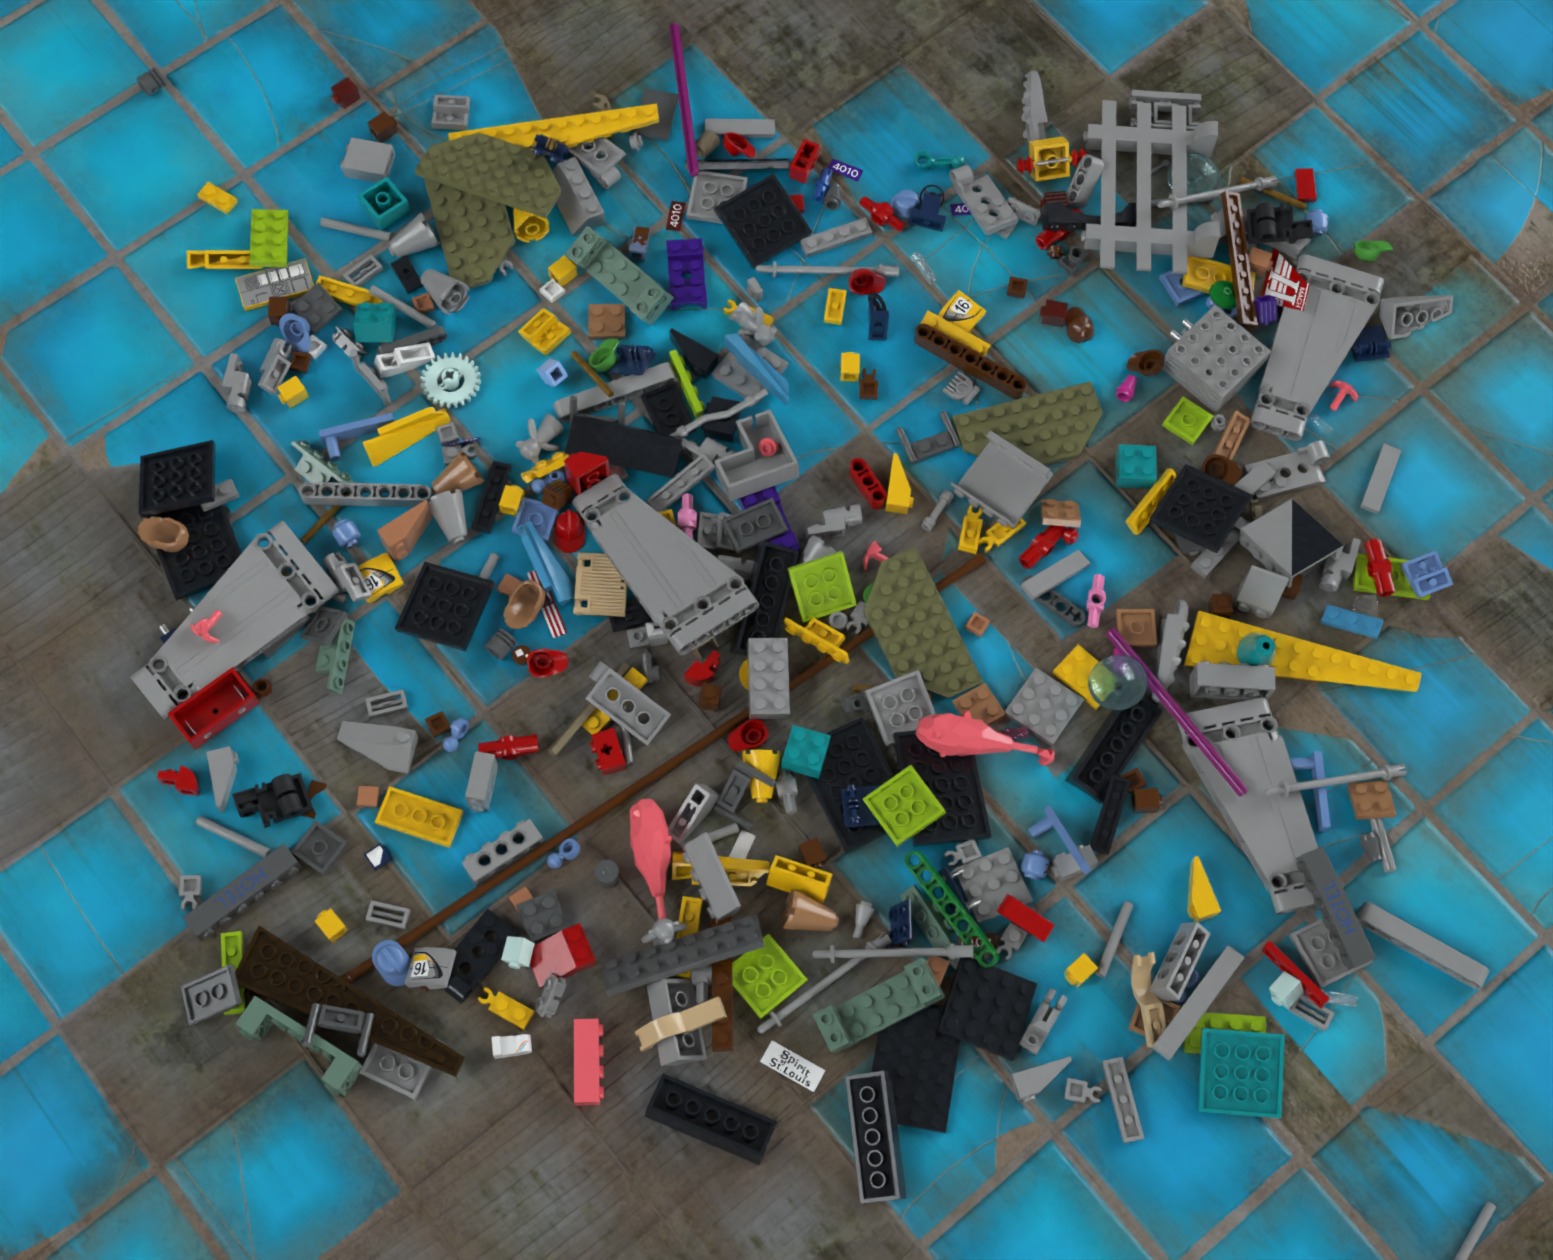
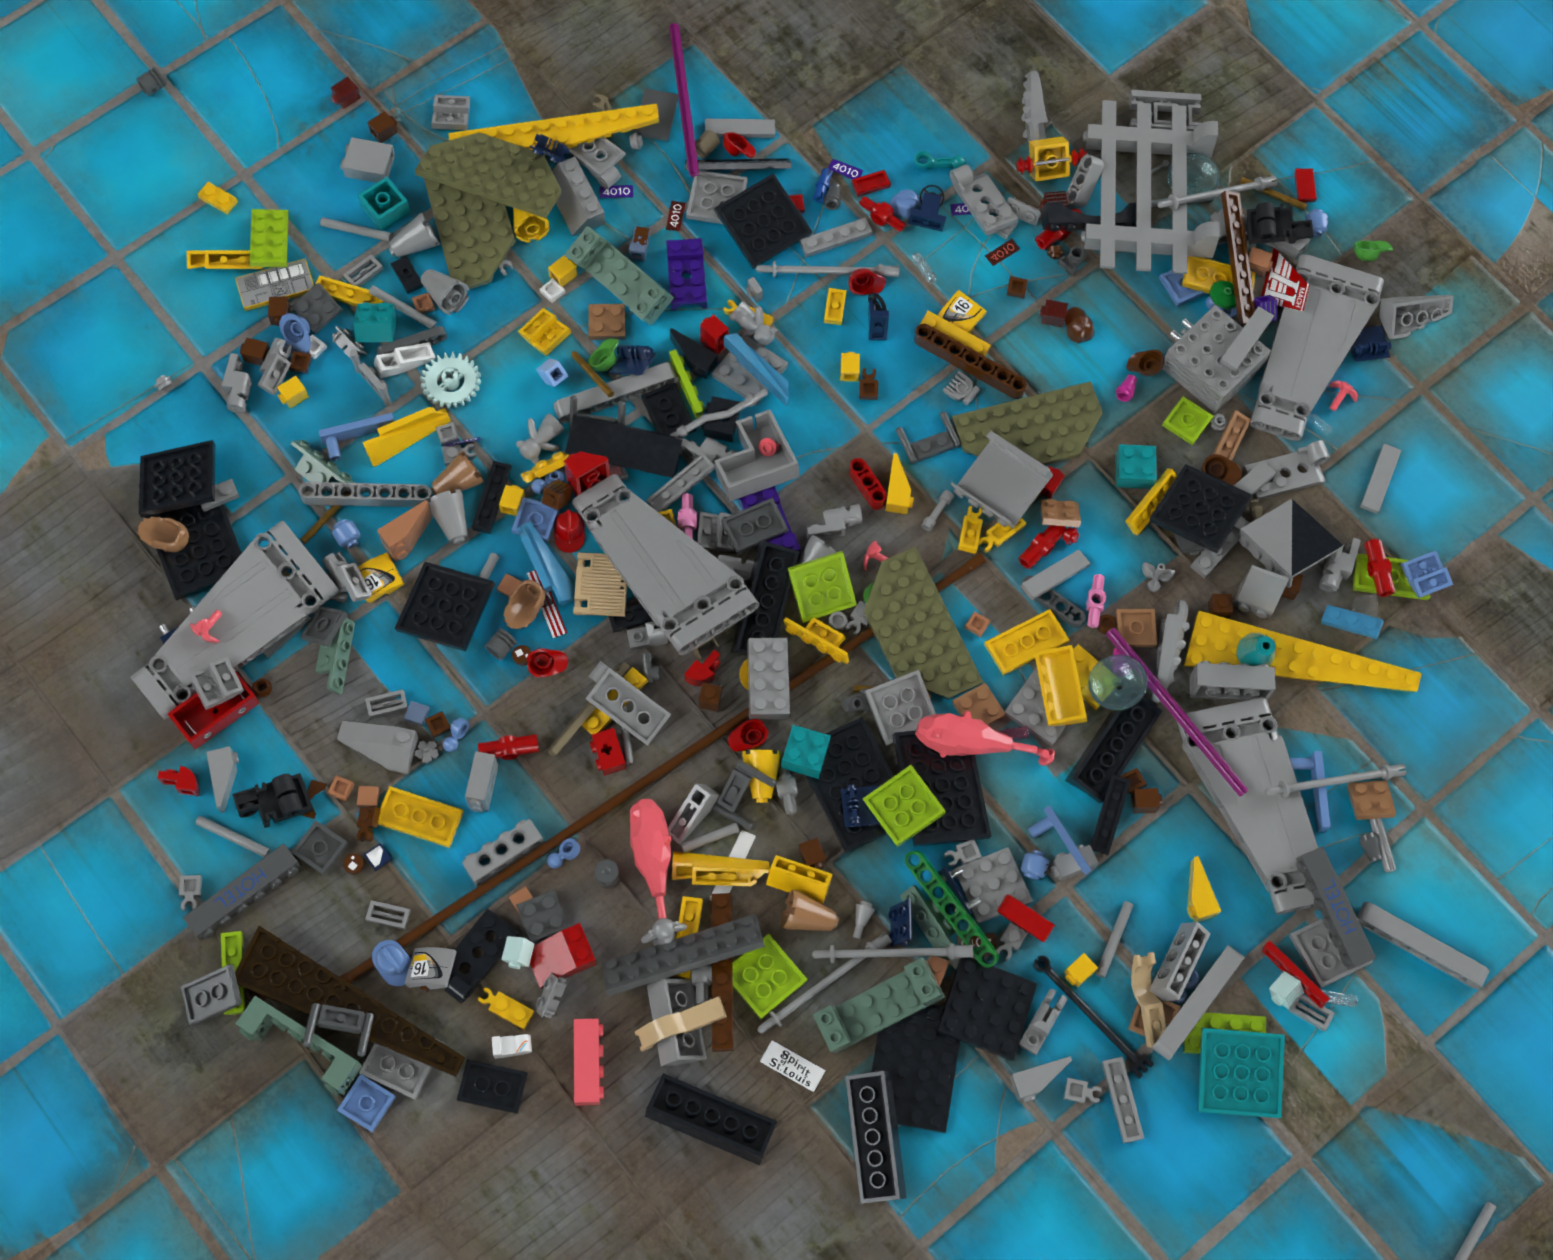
yellow brick [315,908,348,944] -> none
light grey slope [682,832,741,922] -> none
red brick [789,139,820,184] -> none
none -> light grey plate [154,375,173,391]
none -> light grey slope [189,657,244,710]
none -> reddish brown brick [240,337,270,366]
none -> nougat tile [327,775,355,802]
none -> medium blue plate [337,1074,396,1133]
none -> reddish brown tile [343,853,364,875]
none -> reddish brown plate [357,807,381,842]
none -> sand blue tile [404,701,430,726]
none -> light grey plant [415,740,439,764]
none -> black tile [457,1059,528,1114]
none -> dark purple sticker [599,185,633,198]
none -> red brick [700,314,729,354]
none -> red tile [851,170,891,197]
none -> yellow tile [984,609,1070,676]
none -> clear red sticker [985,238,1020,266]
none -> black hinge [1033,955,1154,1079]
none -> yellow slope [1034,645,1088,726]
none -> red brick [1040,466,1065,499]
none -> reddish brown tile [1097,614,1117,634]
none -> light grey plant [1142,562,1175,592]
none -> light grey tile [1220,306,1274,372]

